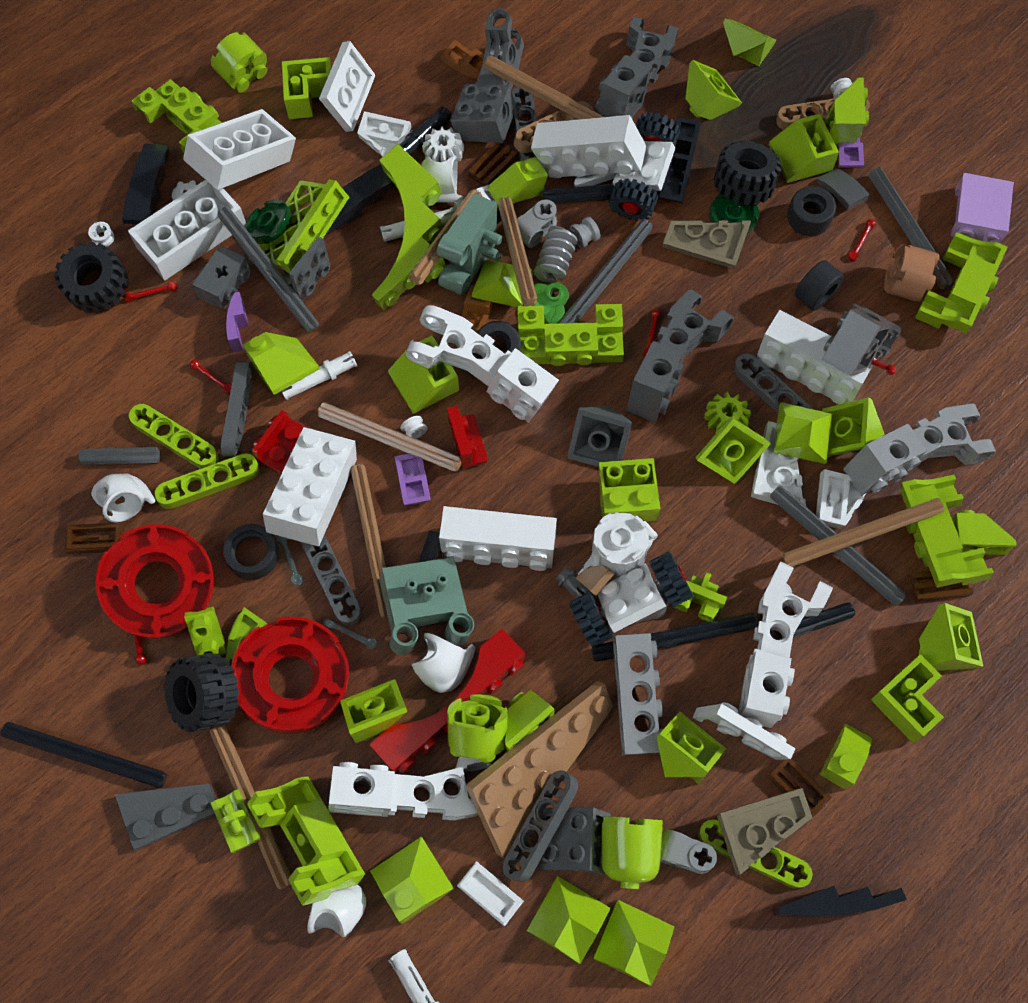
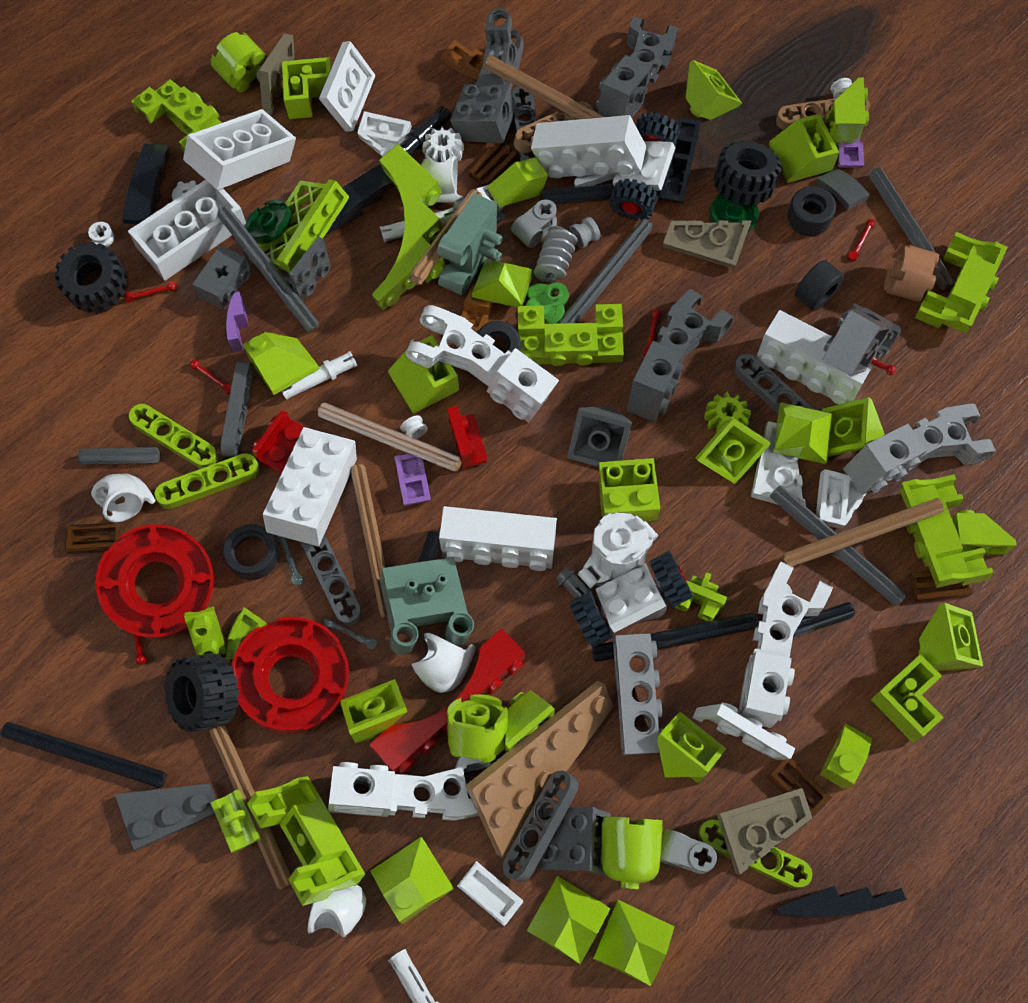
medium nougat axle [498,197,537,307] -> none
medium nougat tile [576,566,614,595] -> none
lime slope [723,18,776,66] -> none
lavender panel [950,173,1014,244] -> none
none -> dark tan wing [257,34,295,115]

